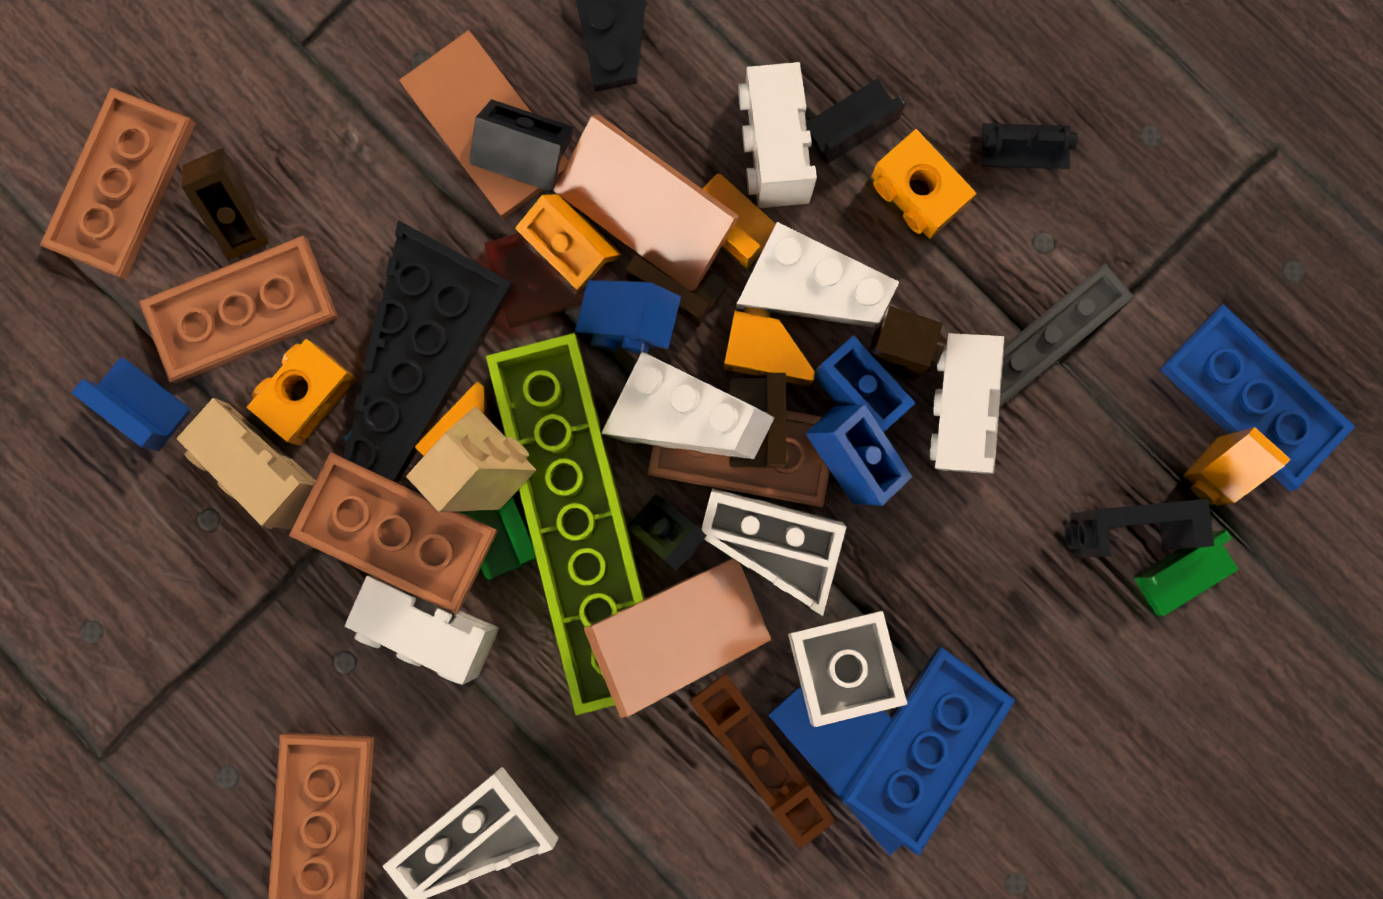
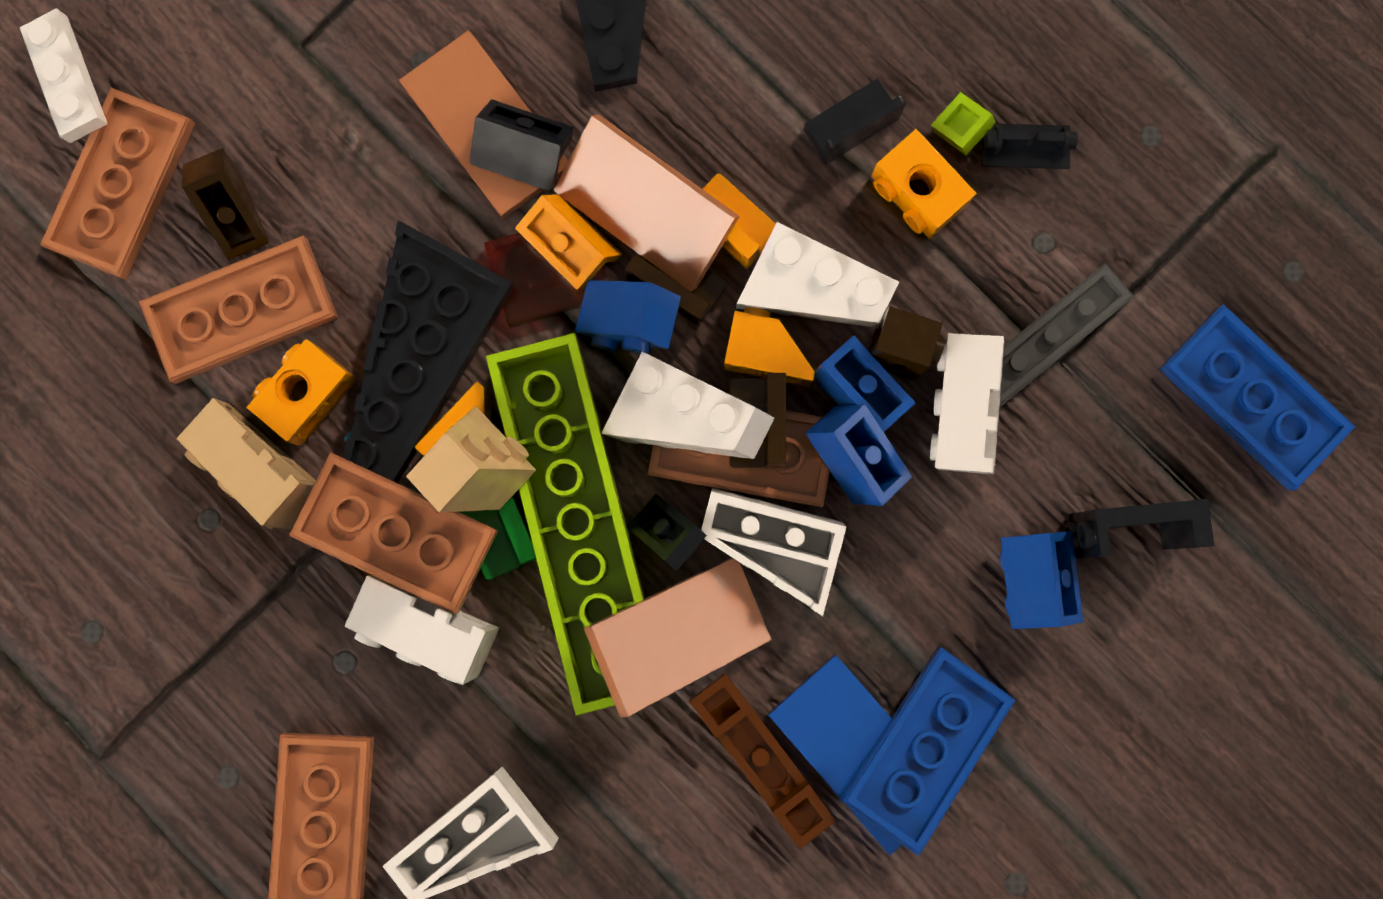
blue panel [72,358,191,451] -> none
white wedge [738,62,817,208] -> none
white brick [788,611,907,727] -> none
green panel [1133,530,1239,617] -> none
light orange slope [1183,427,1290,506] -> none
none -> white plate [20,8,108,143]
none -> lime plate [931,92,996,156]
none -> blue brick [1000,531,1083,629]

